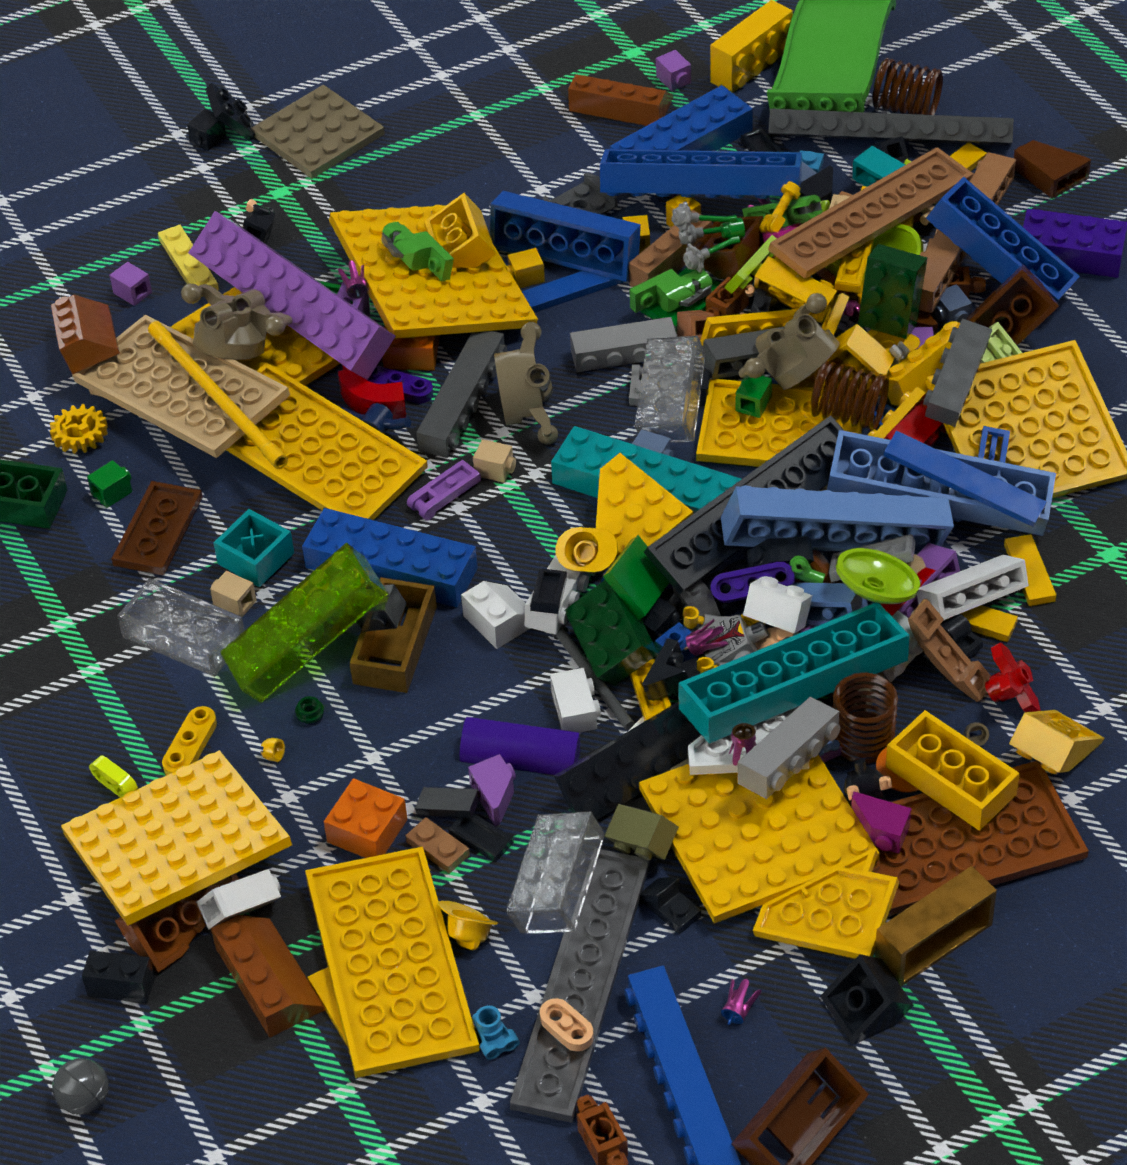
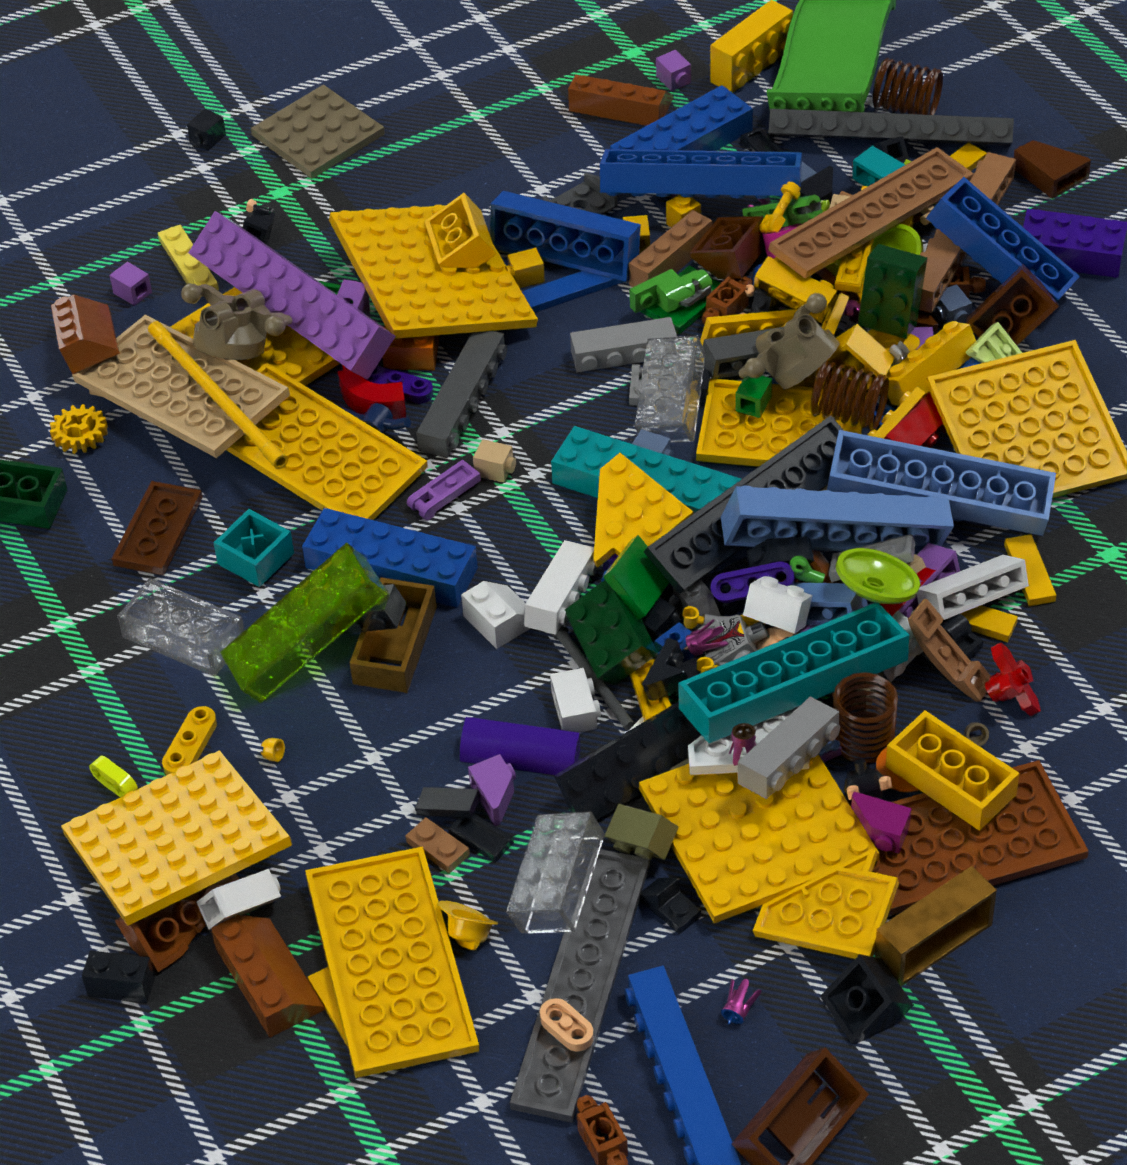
dark grey piece [52,1058,109,1115] -> none
green brick [87,460,133,508] -> none
black plate [205,83,255,140] -> none
tan brick [210,571,257,619] -> none
dark green plate [295,696,324,724] -> none
orange brick [323,778,408,858] -> none
flat silver piece [338,260,367,298] -> none
bright green plate [381,222,454,281] -> none
dark azure plate [472,1006,520,1060] -> none
dark tan piece [494,322,558,445] -> none
black tile [530,568,567,614] -> none
yellow piece [555,527,618,572] -> none
plant [672,202,745,273] -> none
nougat brick [677,310,714,342] -> none
lime plate [724,235,776,294] -> none
dark azure plate [800,150,824,173] -> none
blue tile [883,430,1046,527] -> none
dark grey brick [923,319,992,427] -> none
blue tile [978,426,1010,463] -> none
yellow slope [1009,710,1104,774] -> none

